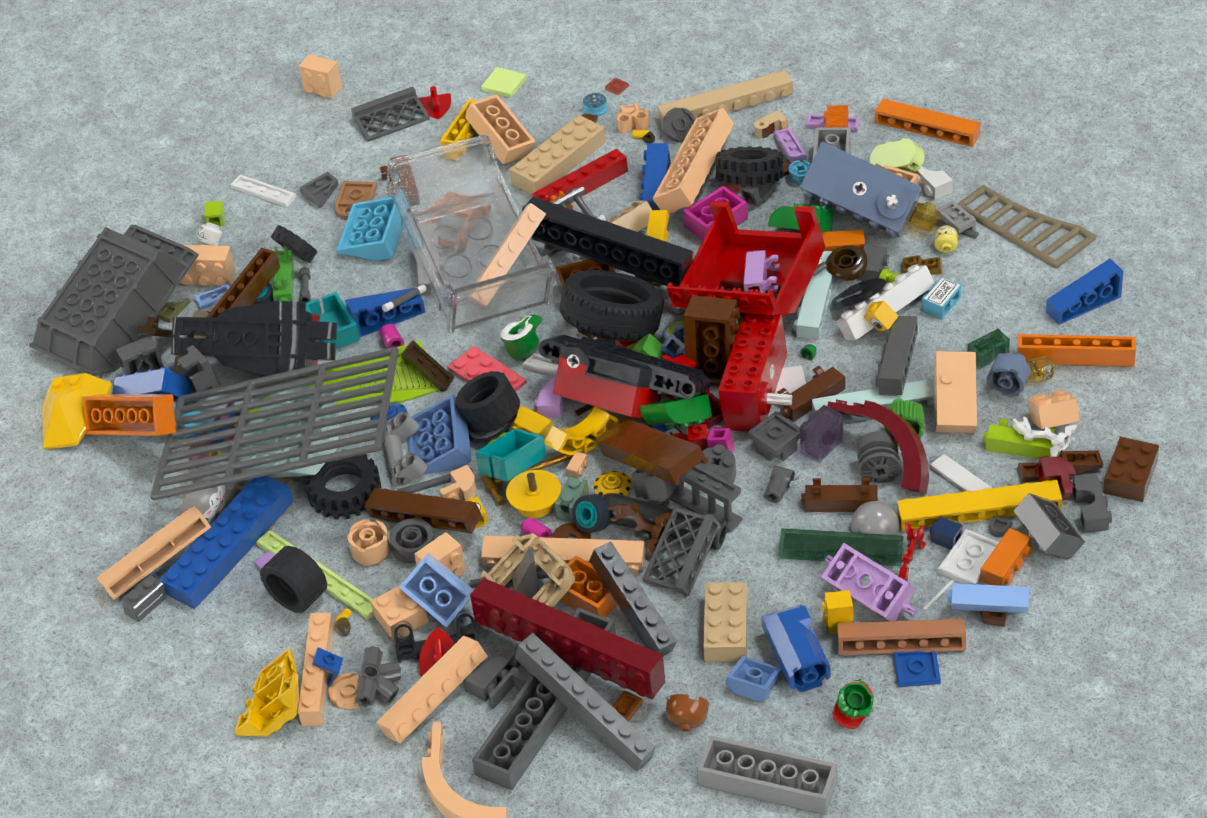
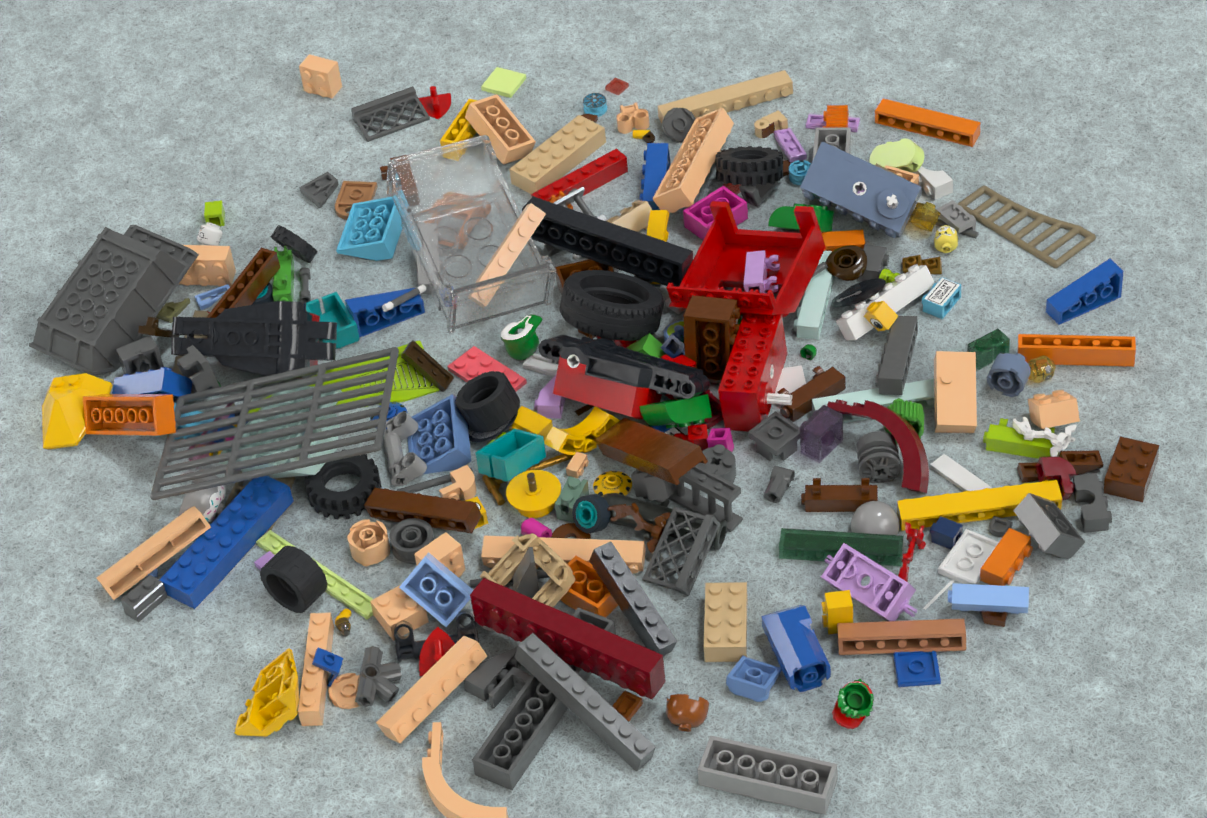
white tile [230,175,297,207] -> none
dark pink brick [379,324,404,349] -> none

